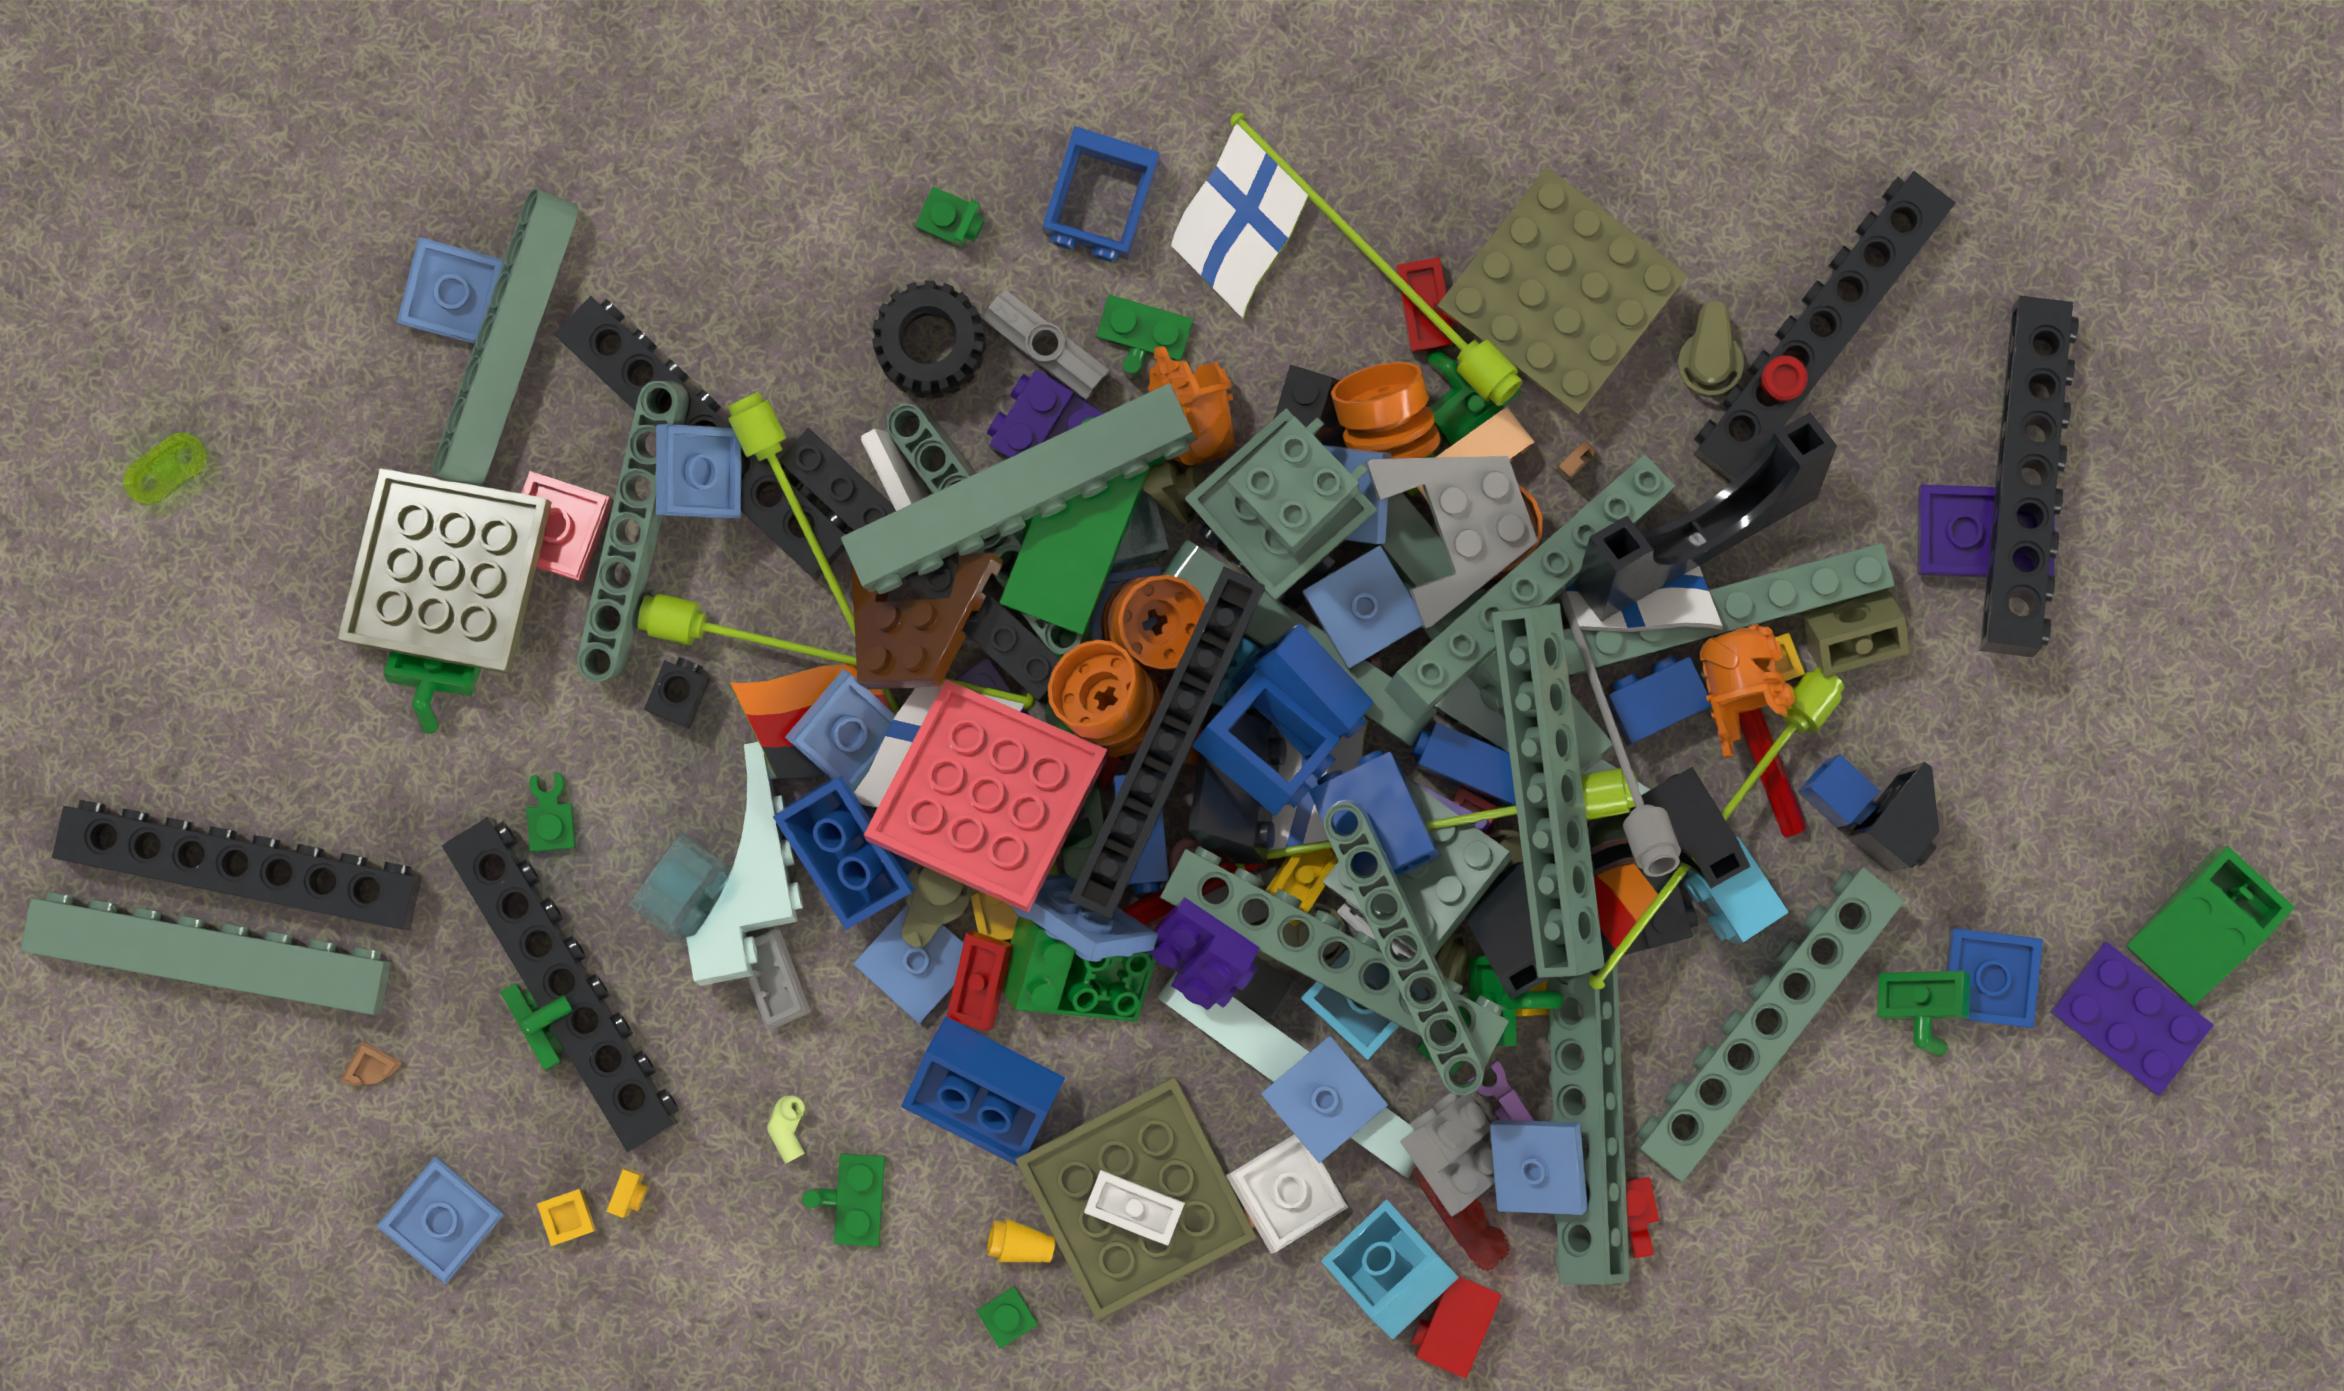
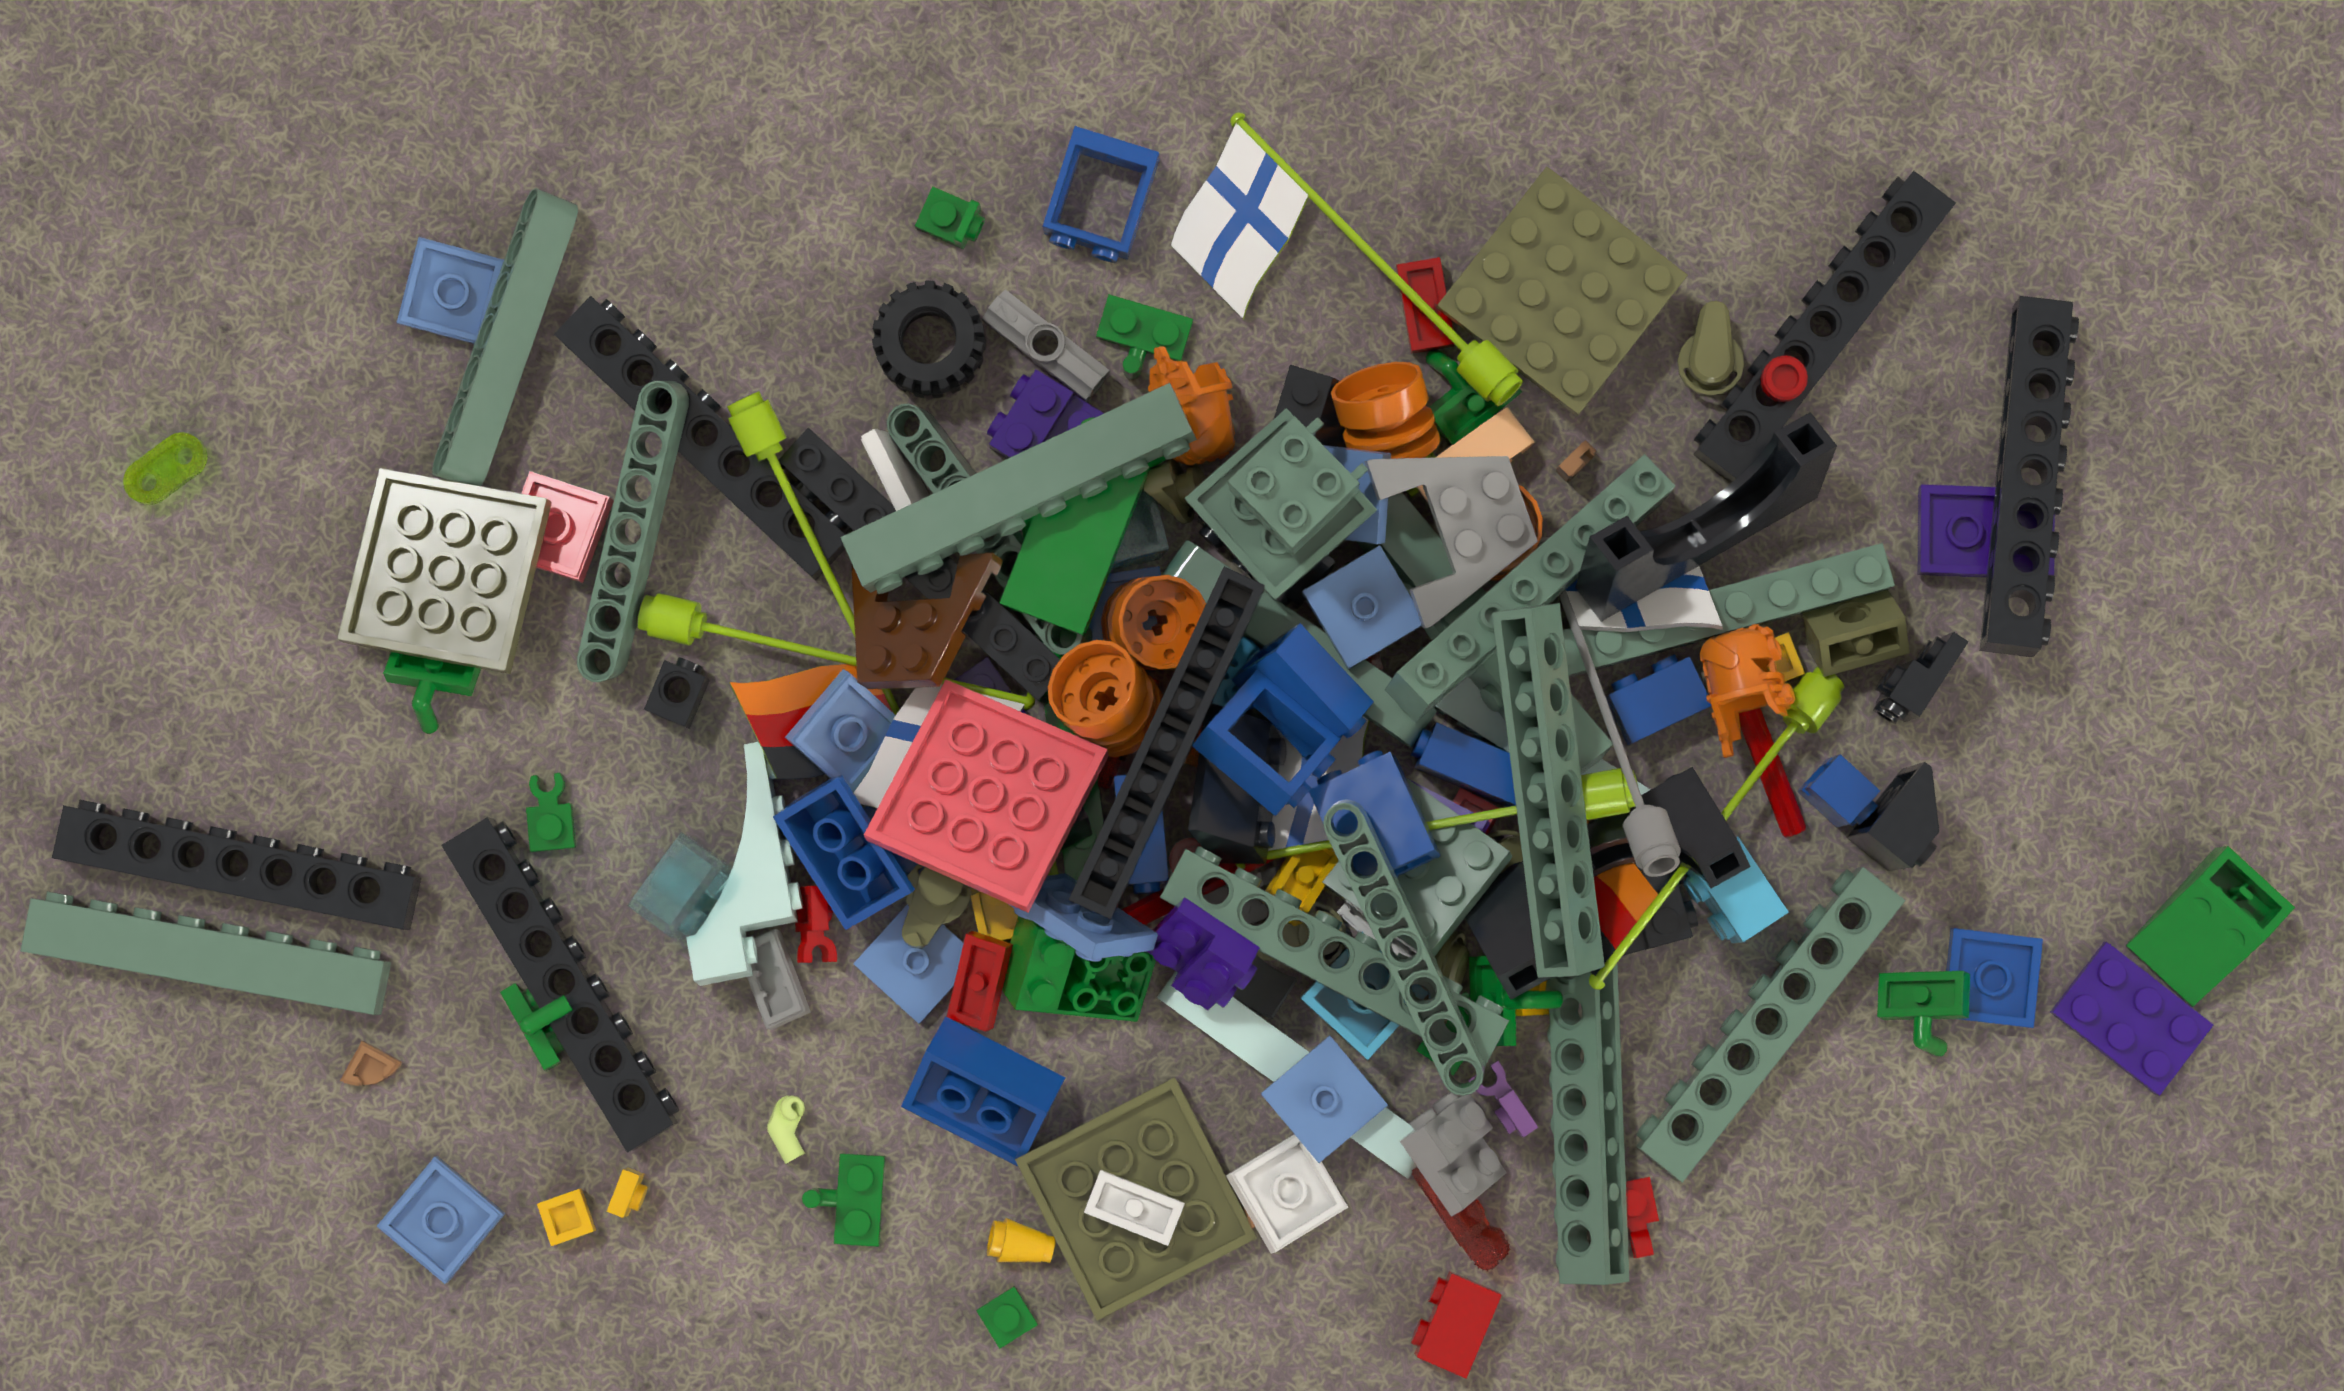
medium blue plate [656,424,741,519] -> none
medium azure brick [1321,1199,1459,1339] -> none
medium blue plate [1490,1120,1588,1215] -> none
none -> red plate [795,886,837,963]
none -> black plate [1873,632,1969,724]

